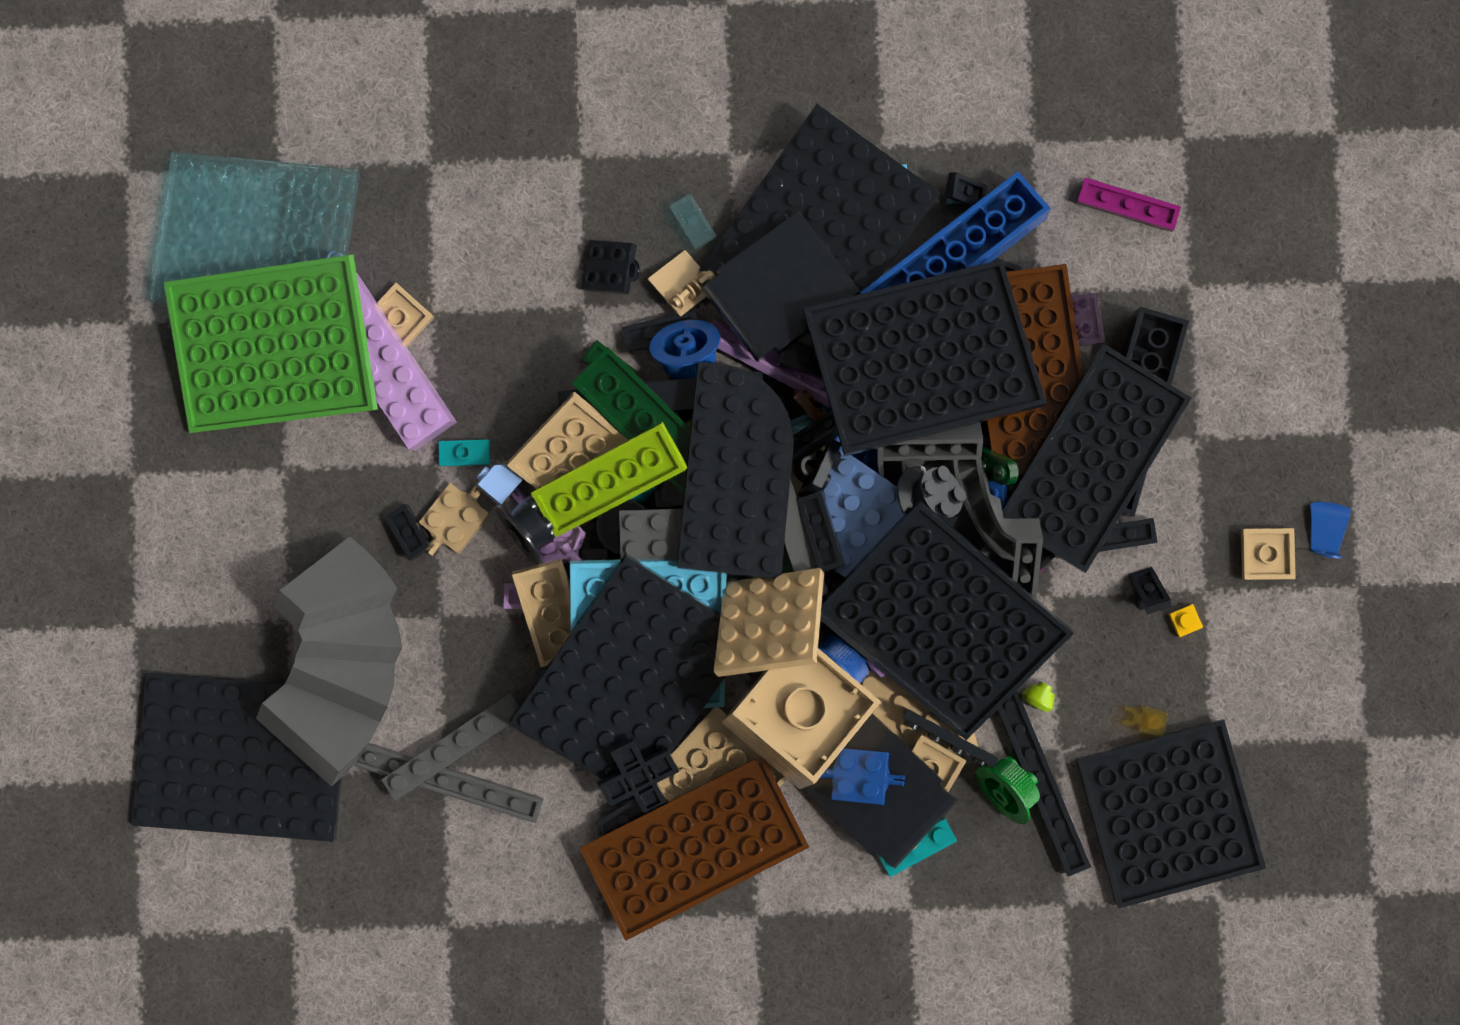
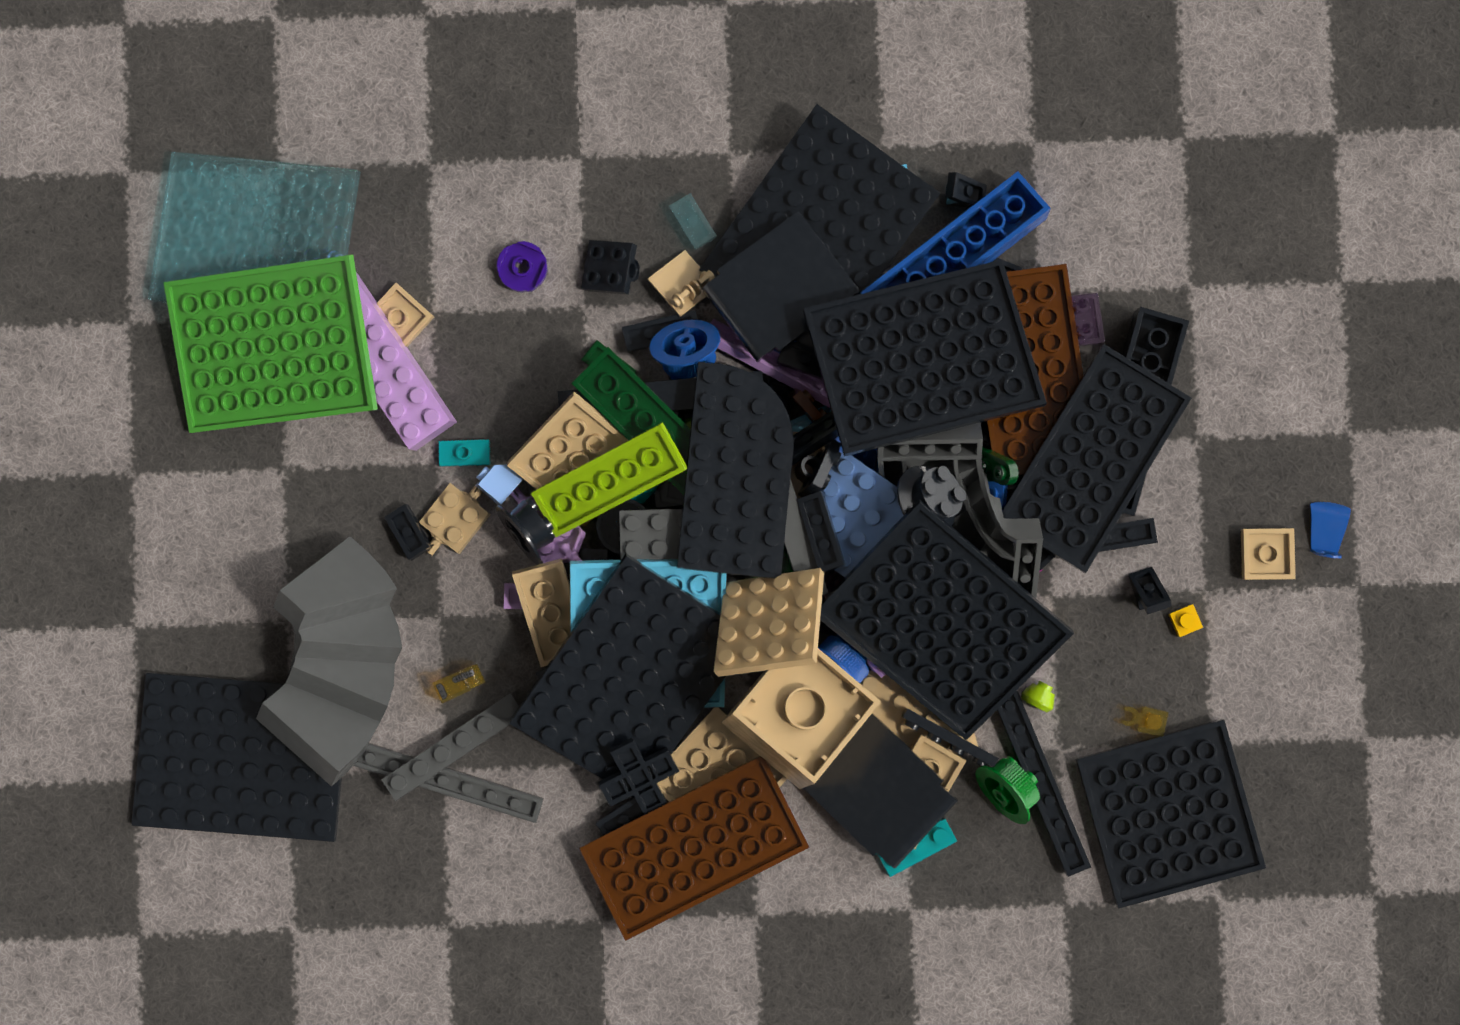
blue plate [820,748,905,805] -> none
magenta plate [1076,177,1181,232] -> none
none -> clear yellow leg [432,664,485,703]
none -> dark purple plate [497,241,548,293]

